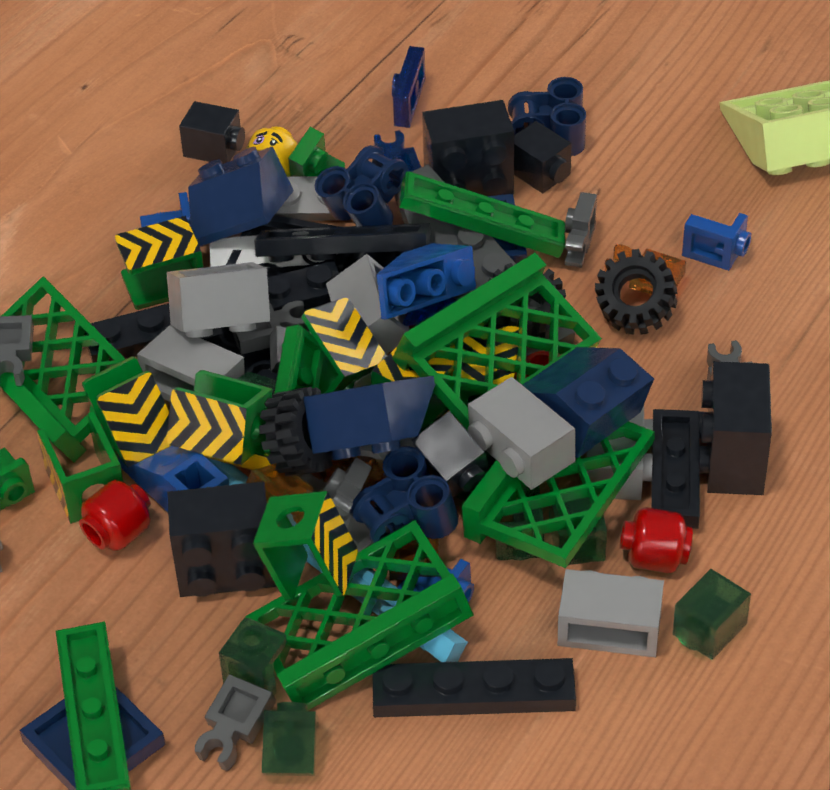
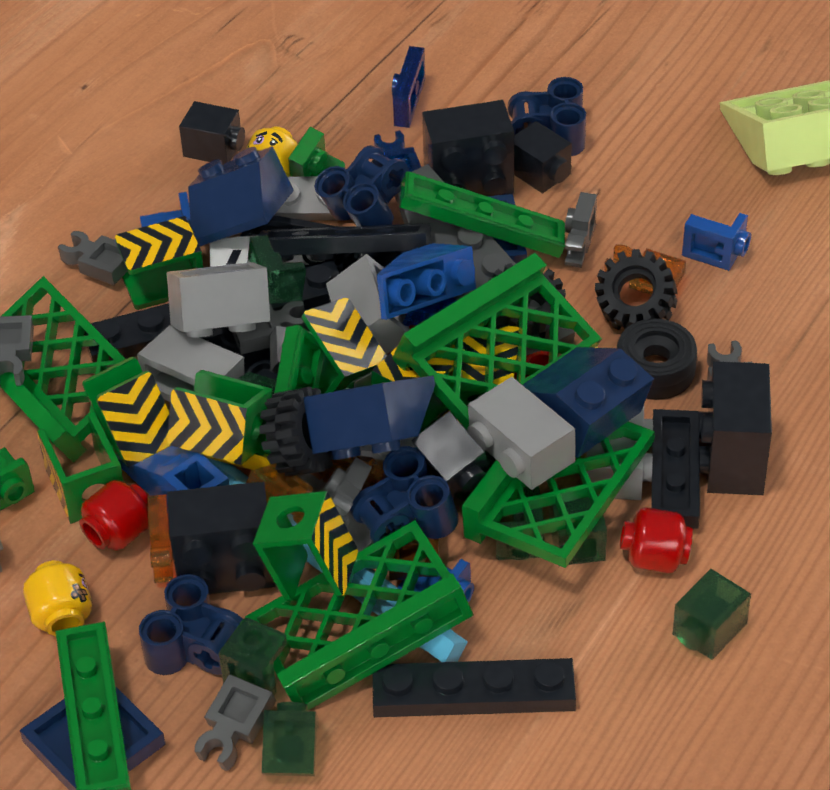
light grey piece [557,569,664,658] -> none
none -> yellow head [23,560,92,636]
none -> dark grey plate [58,231,127,285]
none -> dark blue piece [139,574,251,675]
none -> clear orange plate [148,494,174,583]
none -> clear green bracket [247,235,306,304]
none -> black tyre [617,319,697,400]

